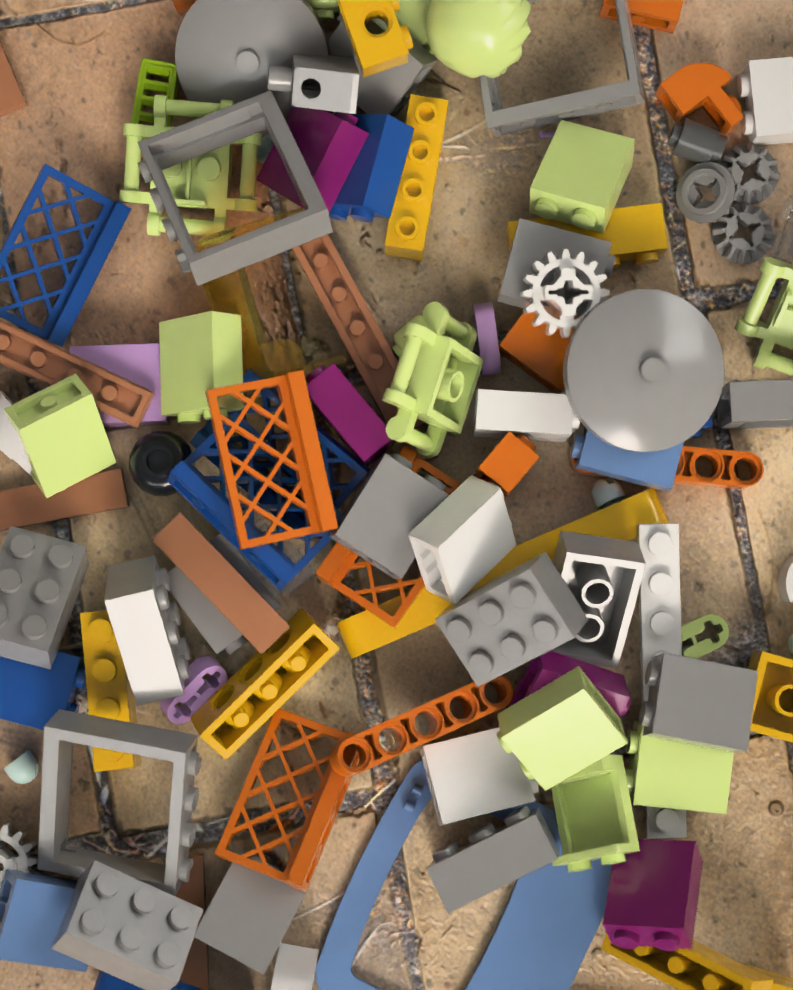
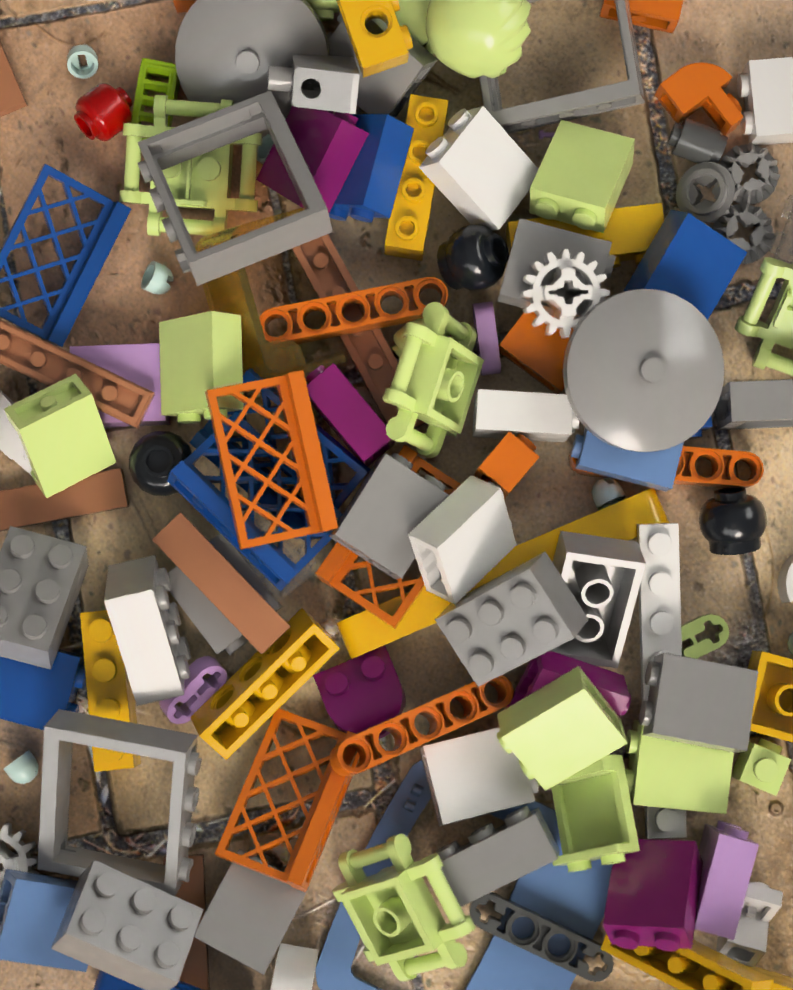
none -> light aqua hinge [67,44,98,79]
none -> red head [74,83,133,141]
none -> light aqua hinge [141,261,174,295]
none -> orange beam [258,277,448,348]
none -> magenta slope [313,645,406,739]
none -> yellowish green brick [332,834,475,982]
none -> white brick [419,106,538,230]
none -> black piece [437,224,509,290]
none -> dark grey beam [469,892,614,982]
none -> blue brick [624,210,747,320]
none -> lavender brick [695,820,759,940]
none -> black piece [699,487,767,555]
none -> white brick [716,882,783,967]
none -> yellowish green brick [731,738,791,796]

